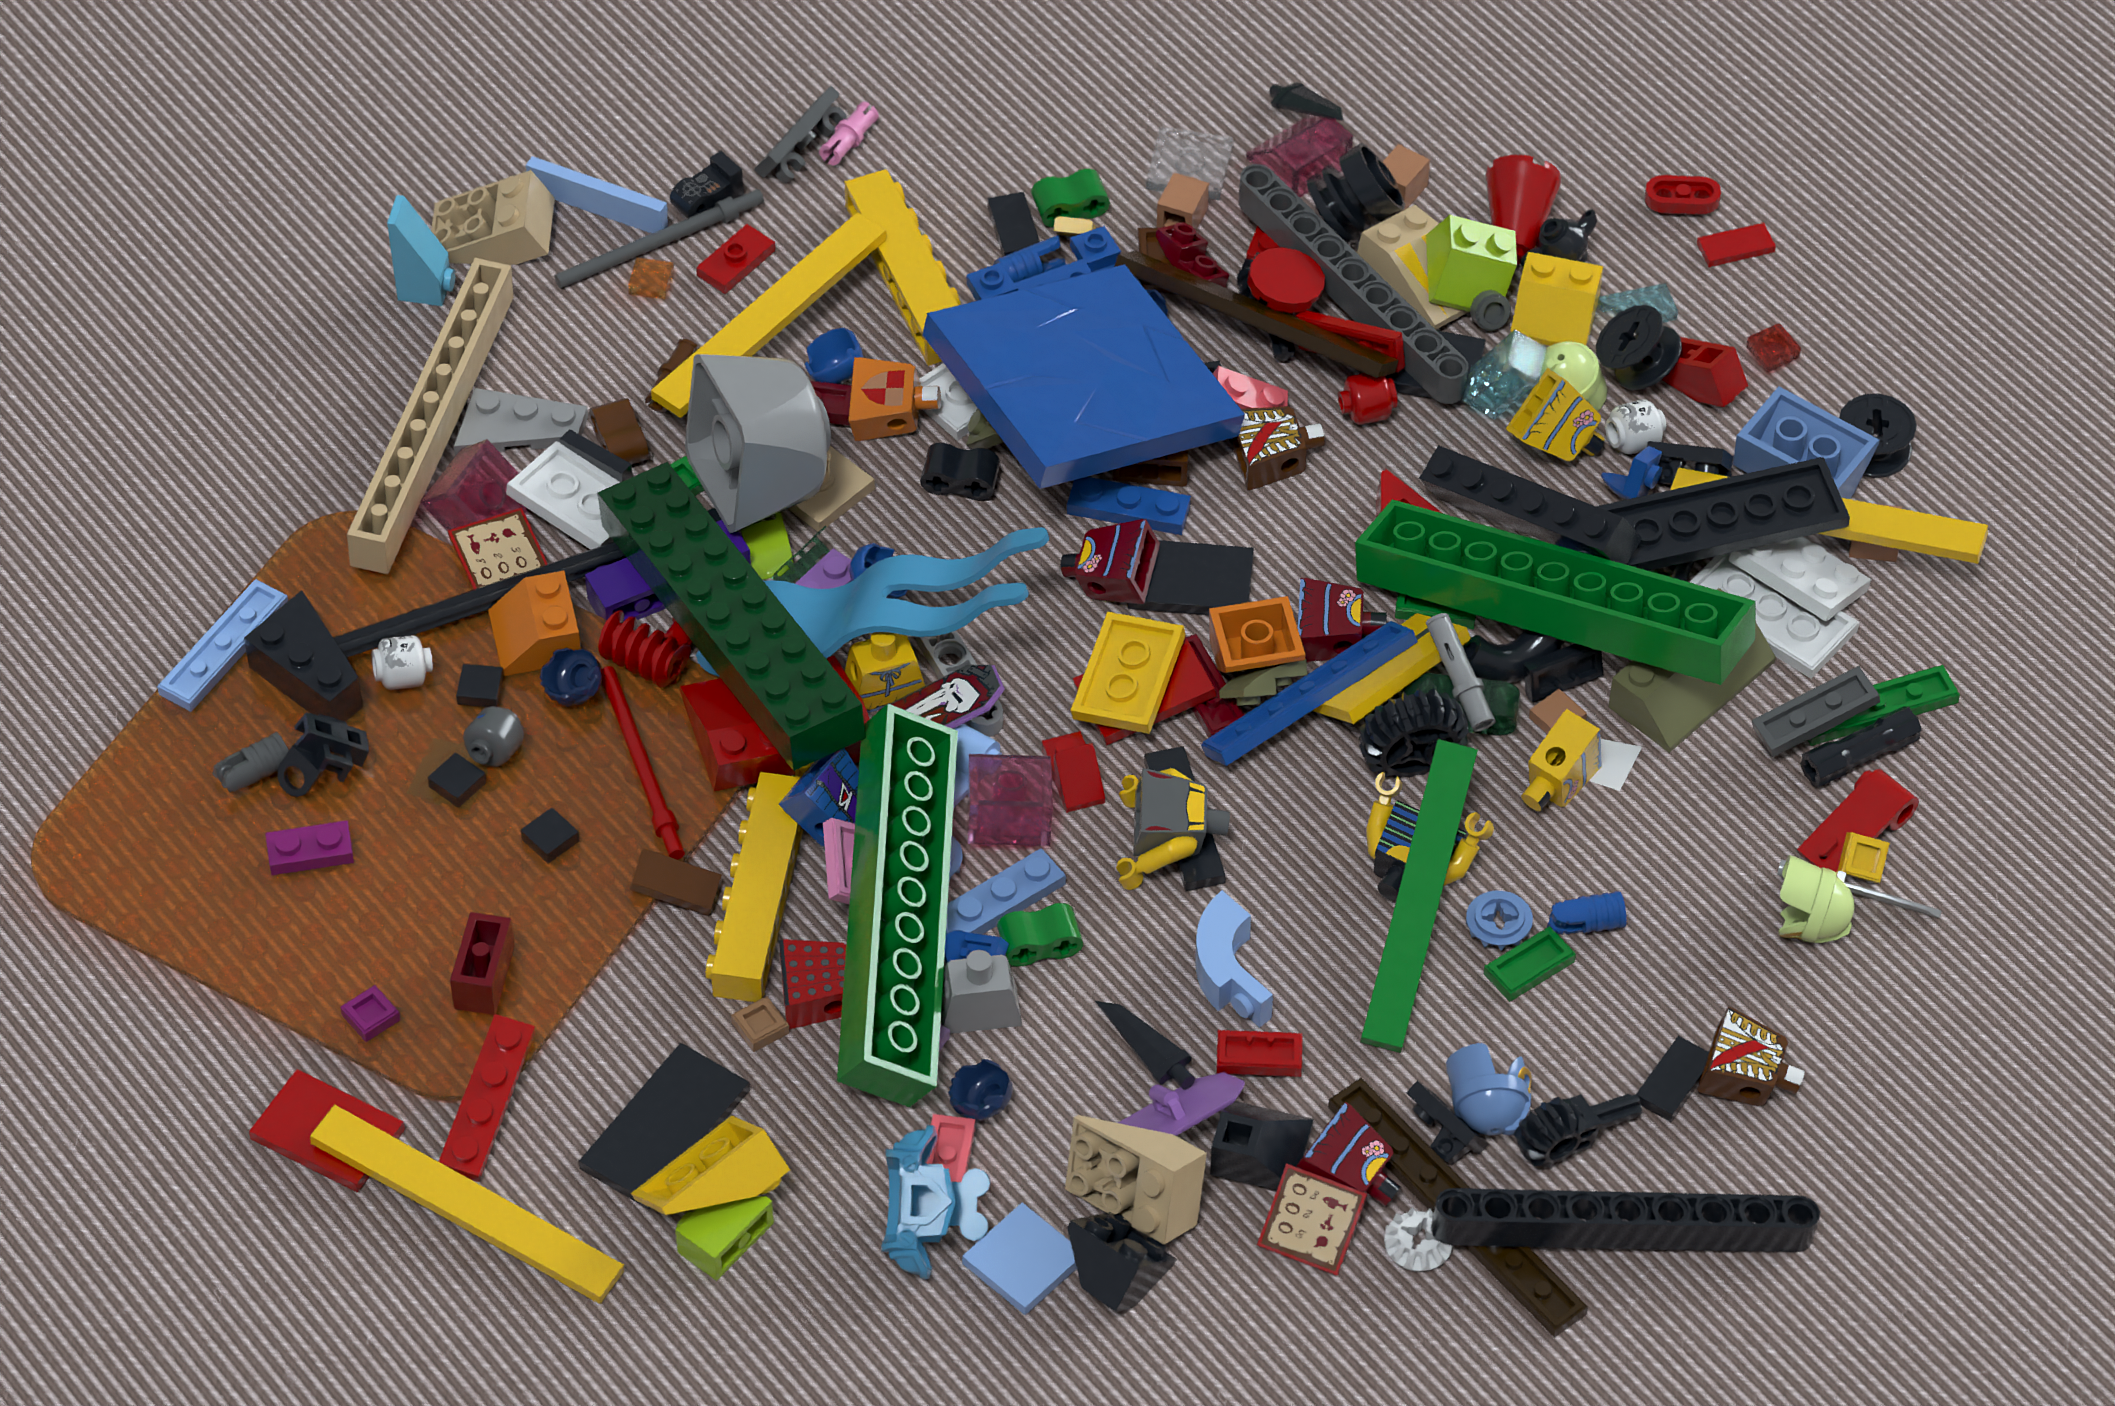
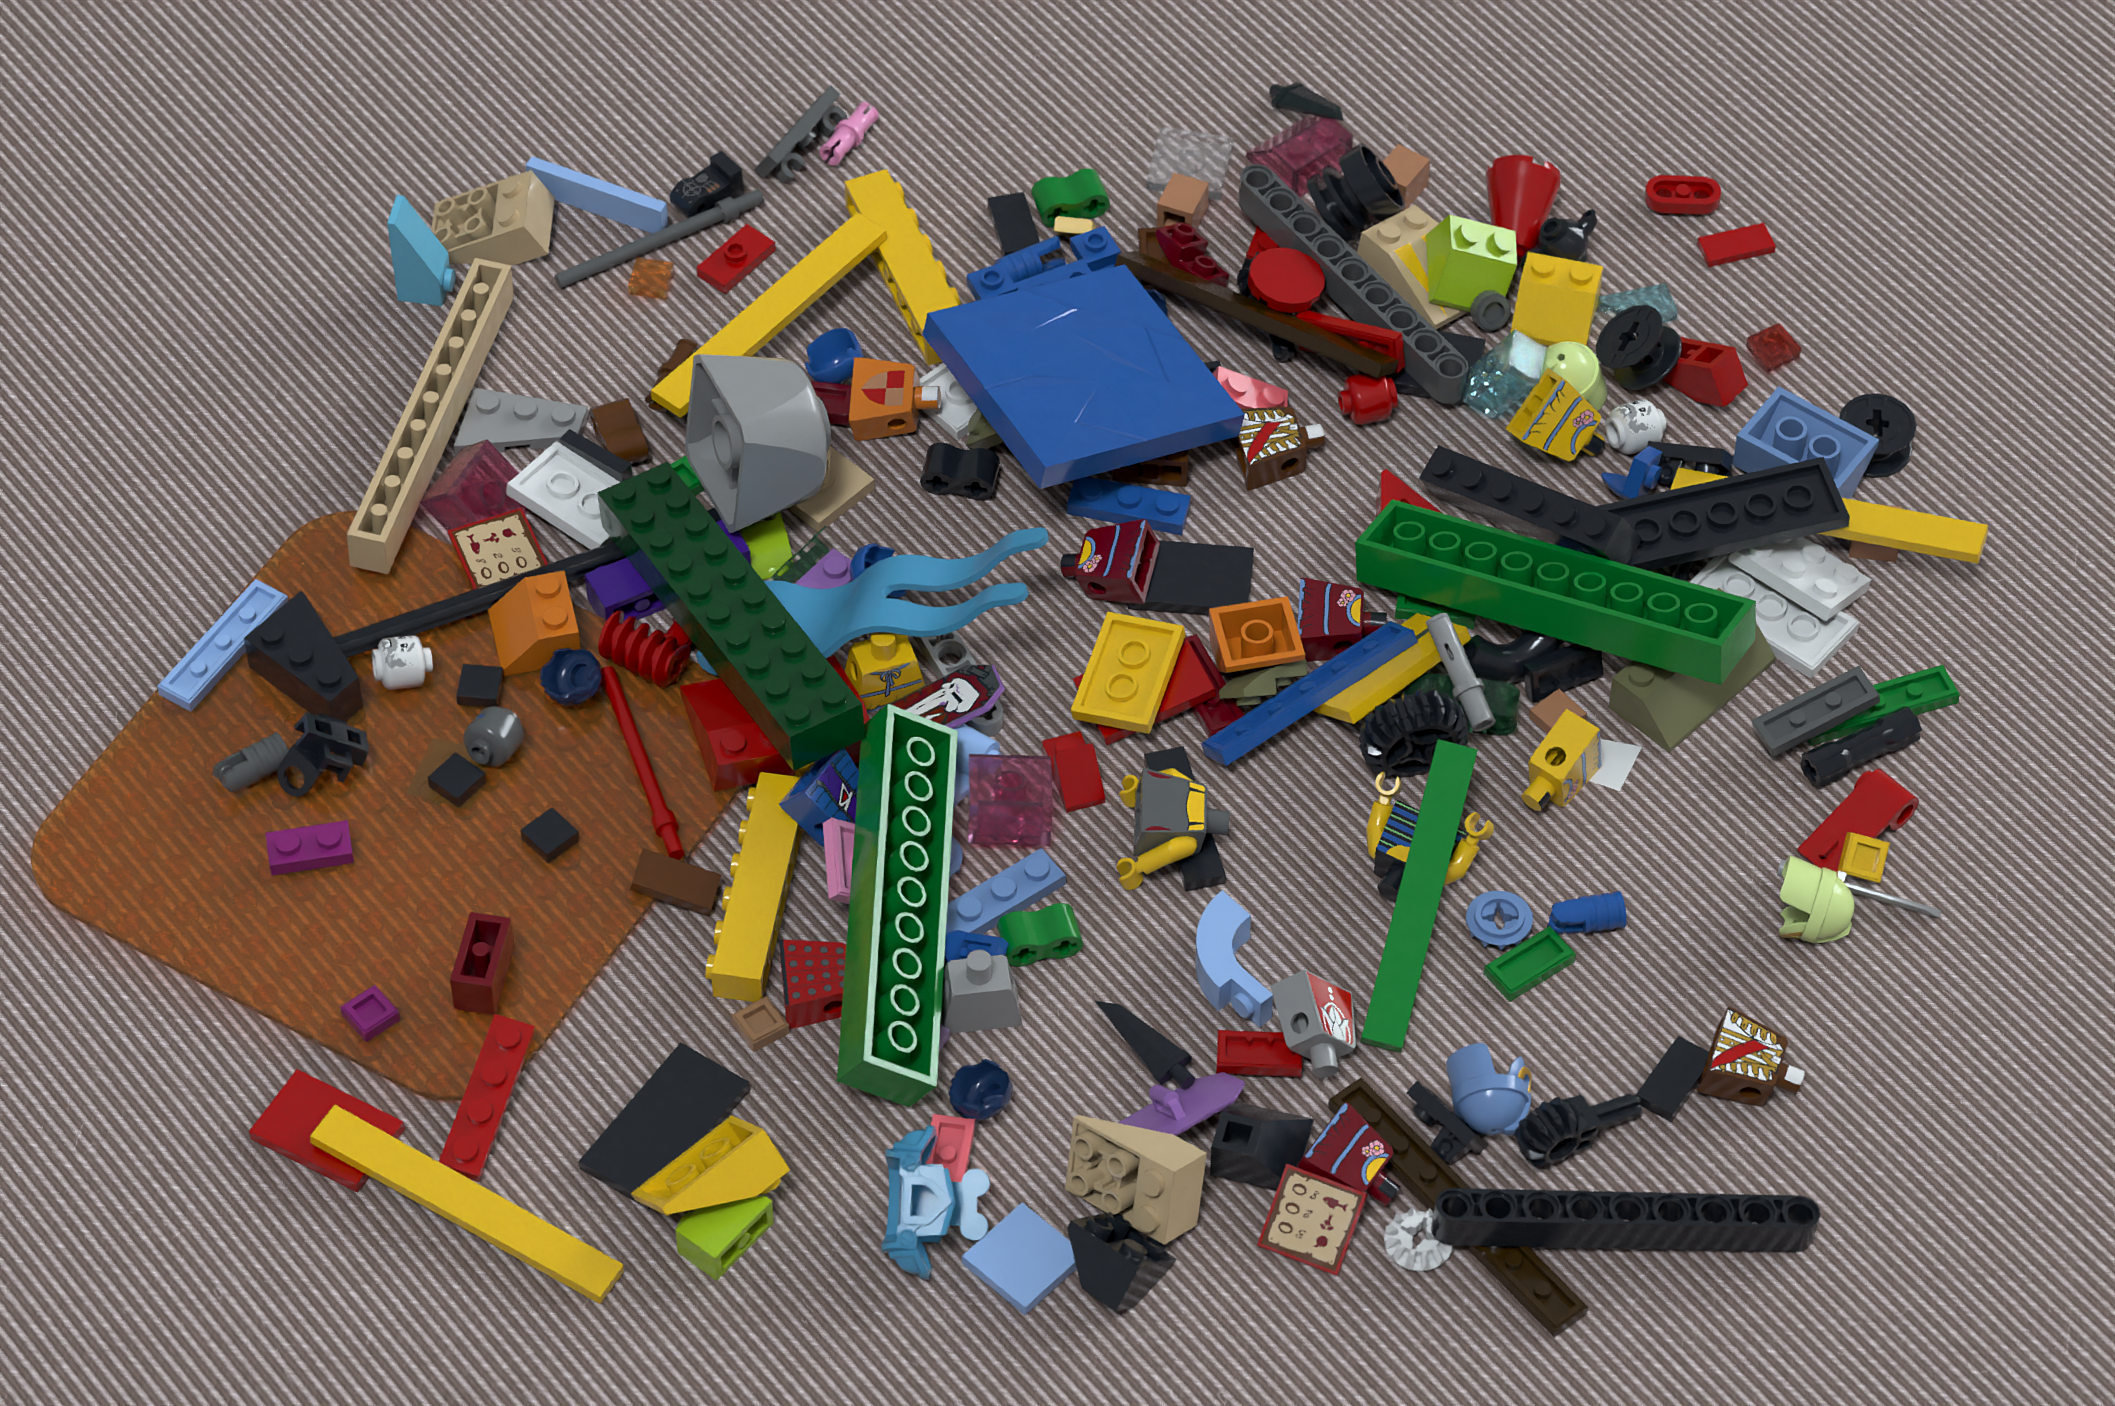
none -> light grey torso [1271,969,1356,1078]

